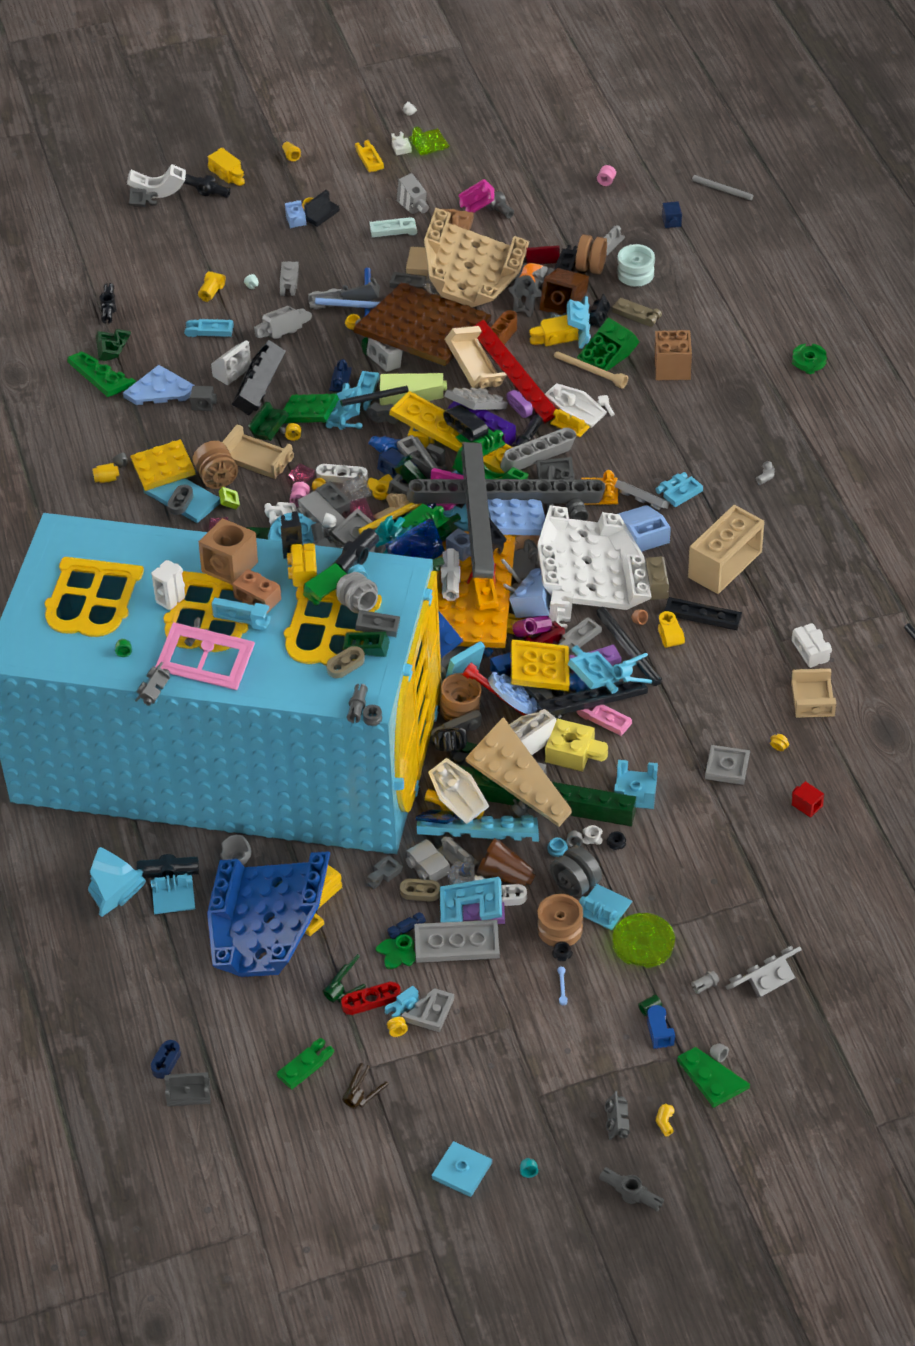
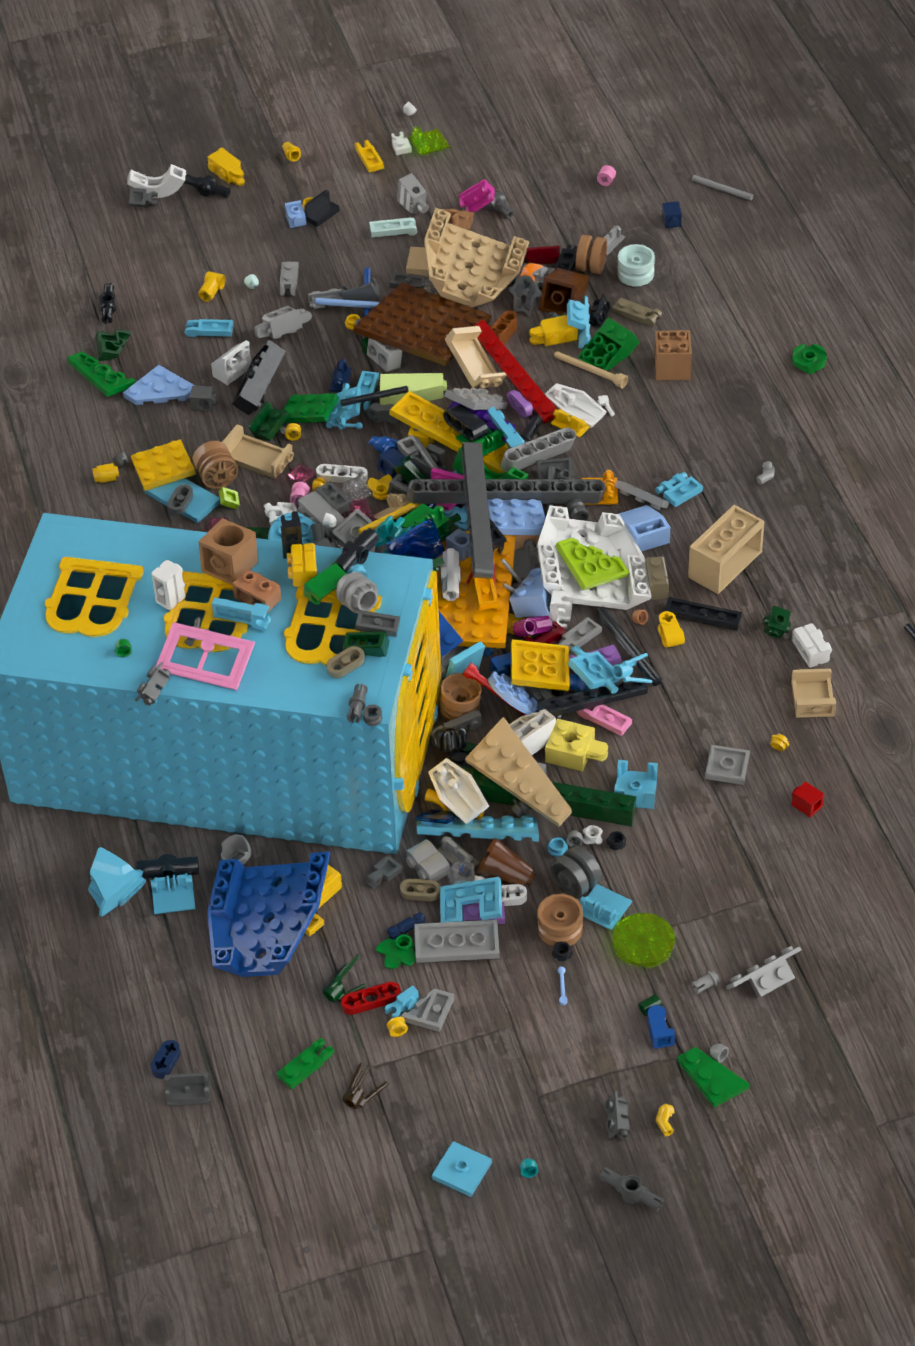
none -> medium azure plate [487,406,524,449]
none -> lime plate [555,537,630,591]
none -> dark green brick [762,605,791,638]

